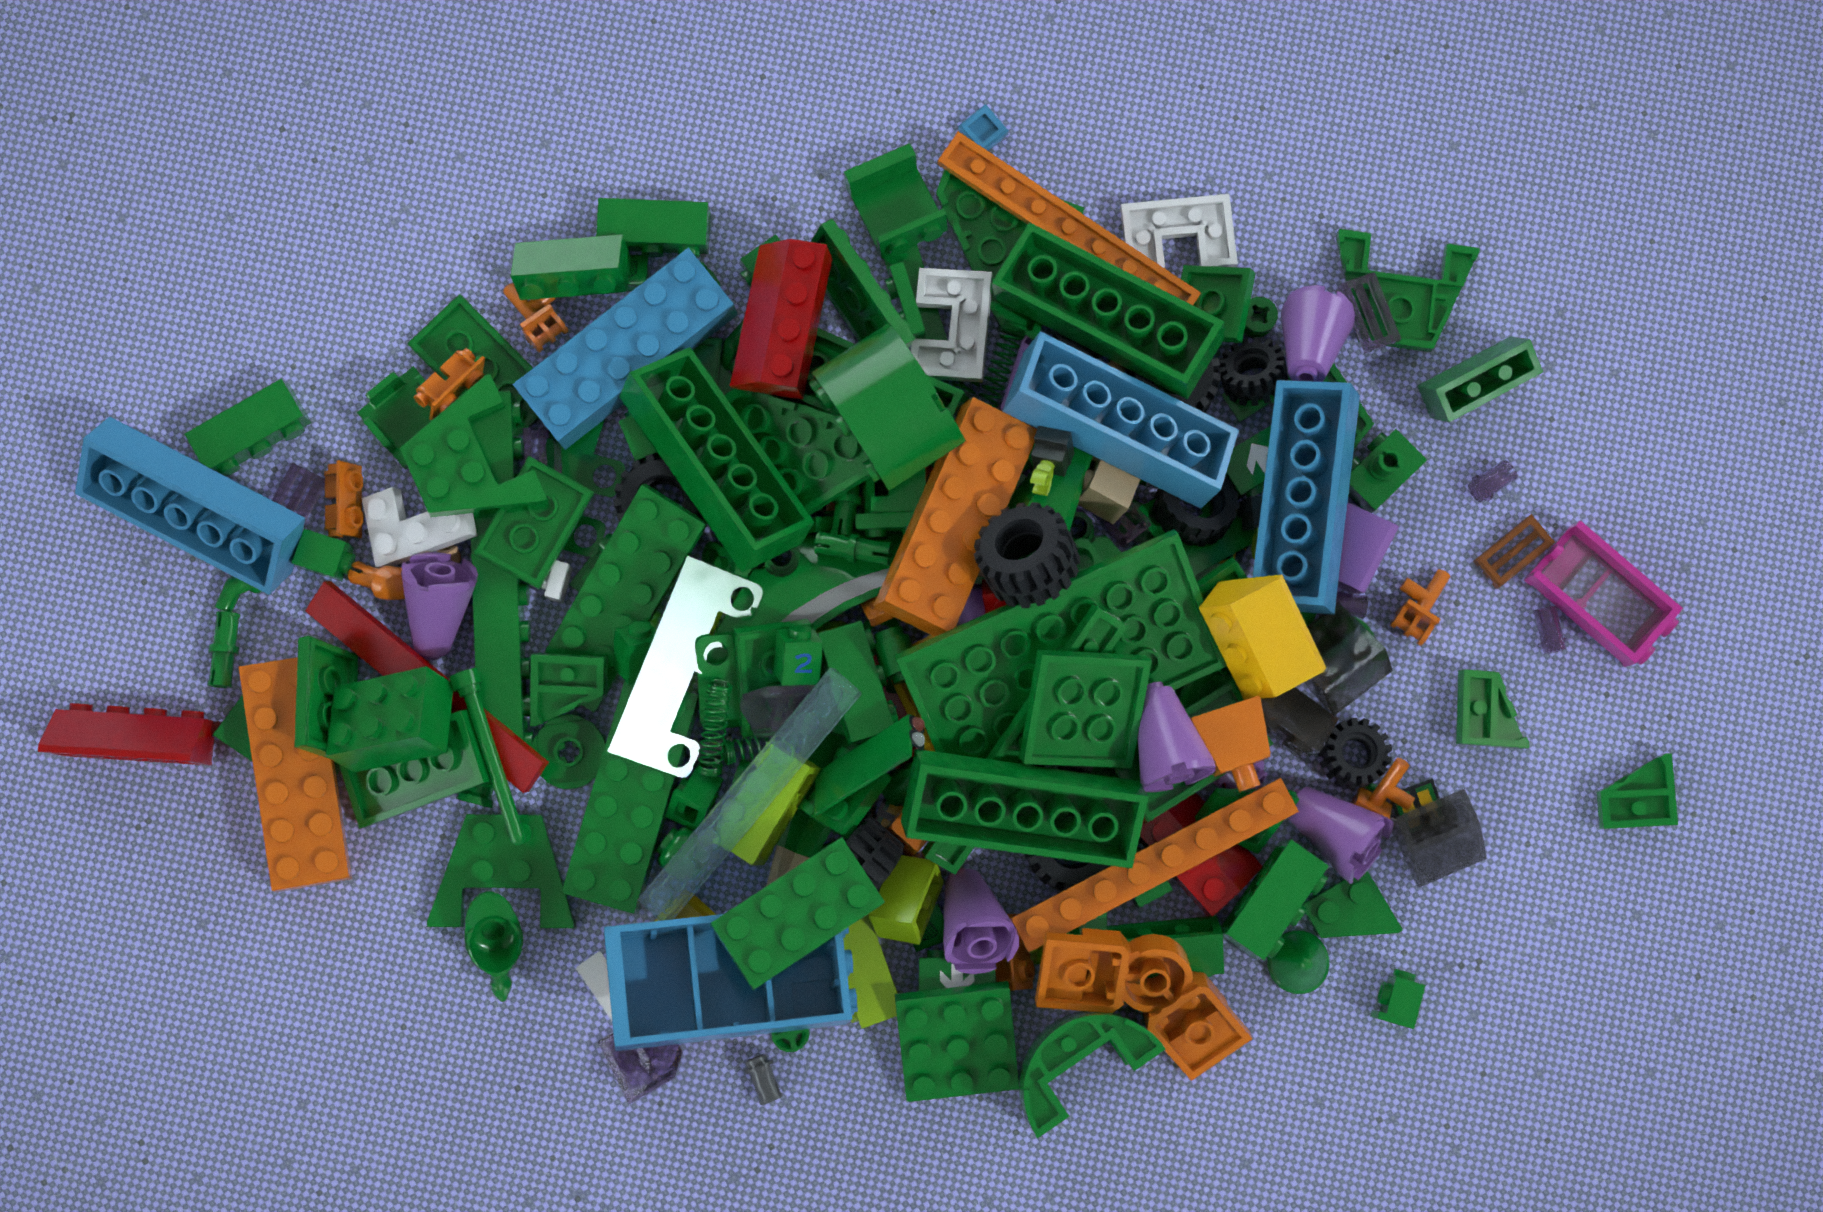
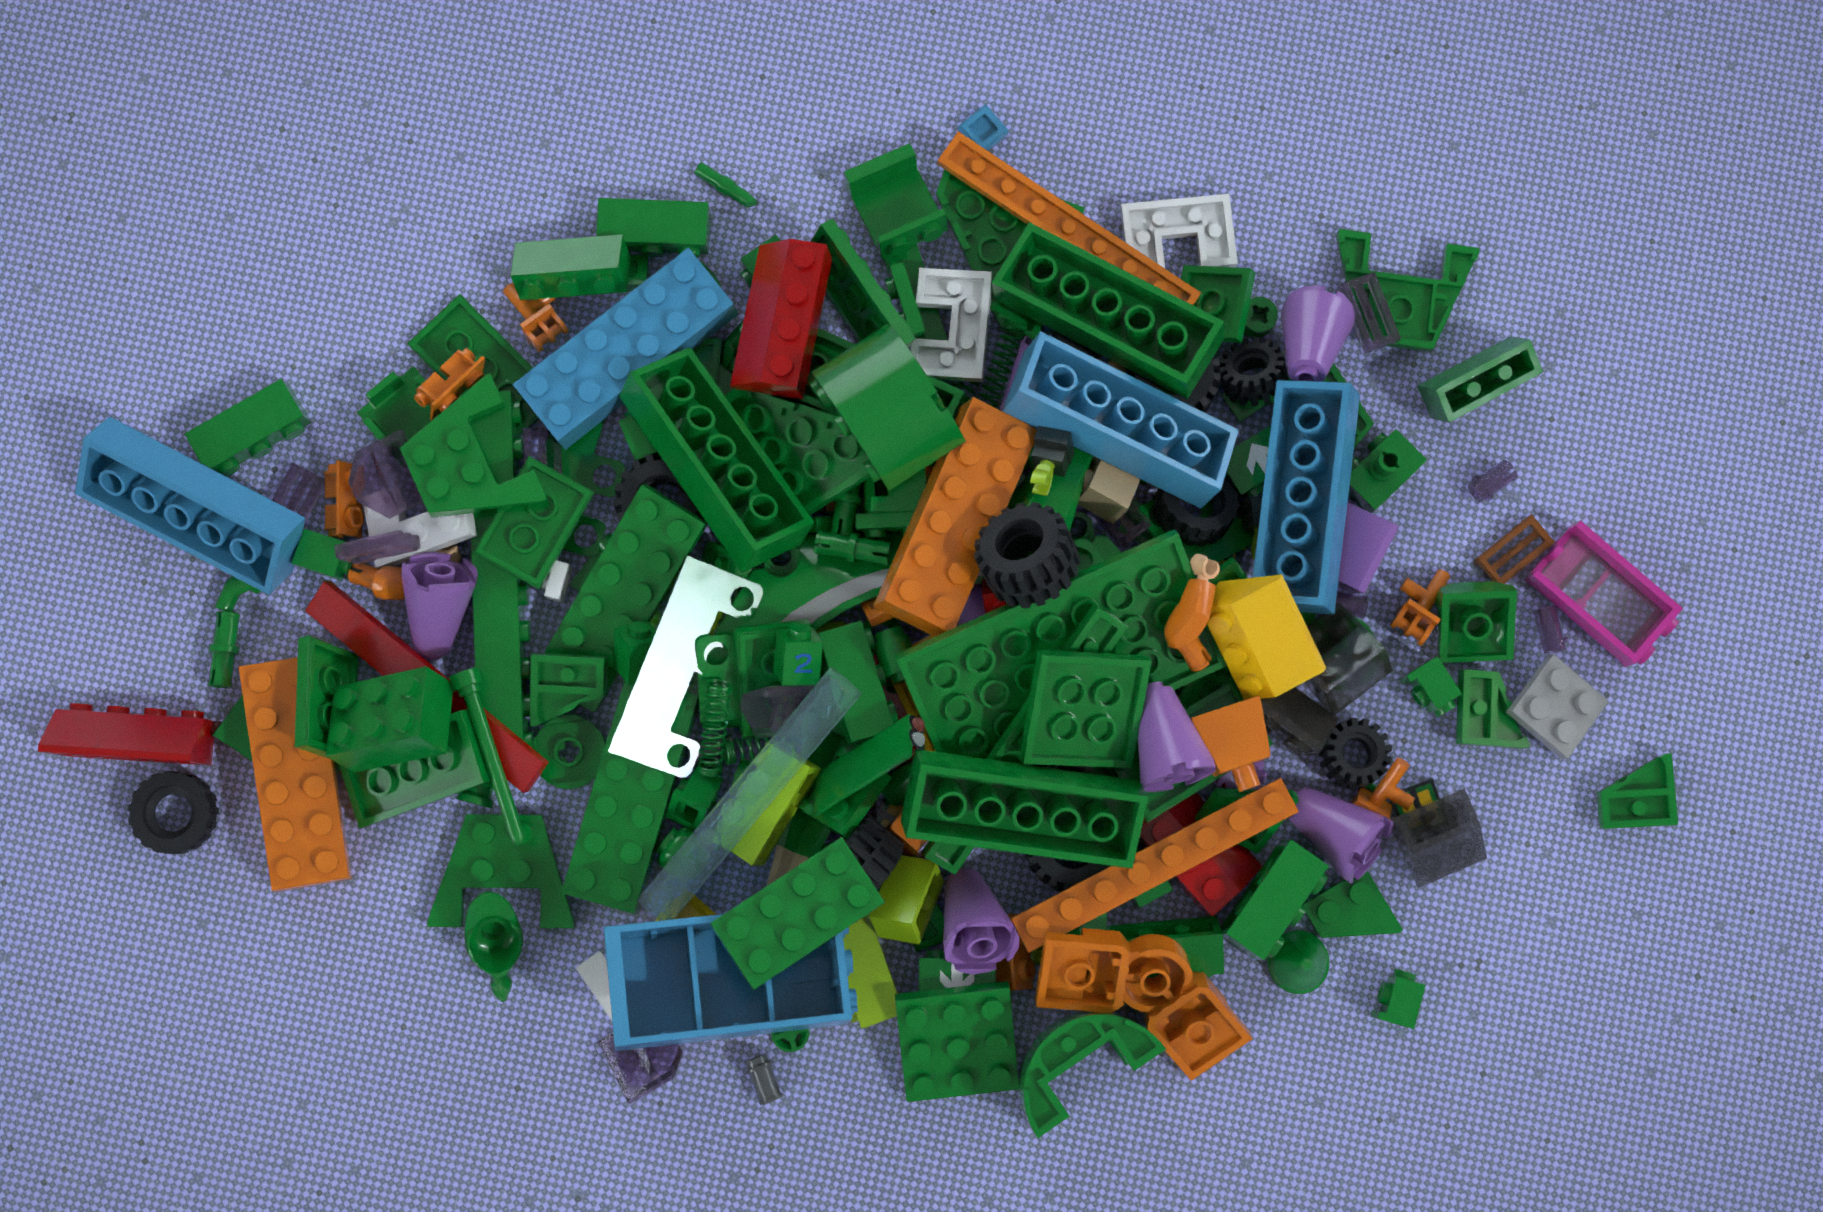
none -> black tyre [128,771,219,854]
none -> clear purple tile [334,530,420,564]
none -> clear purple slope [348,429,423,519]
none -> green piece [694,162,758,207]
none -> orange arm [1164,554,1220,672]
none -> green brick [1399,656,1462,717]
none -> green slope [1435,581,1517,663]
none -> light grey plate [1506,654,1609,759]

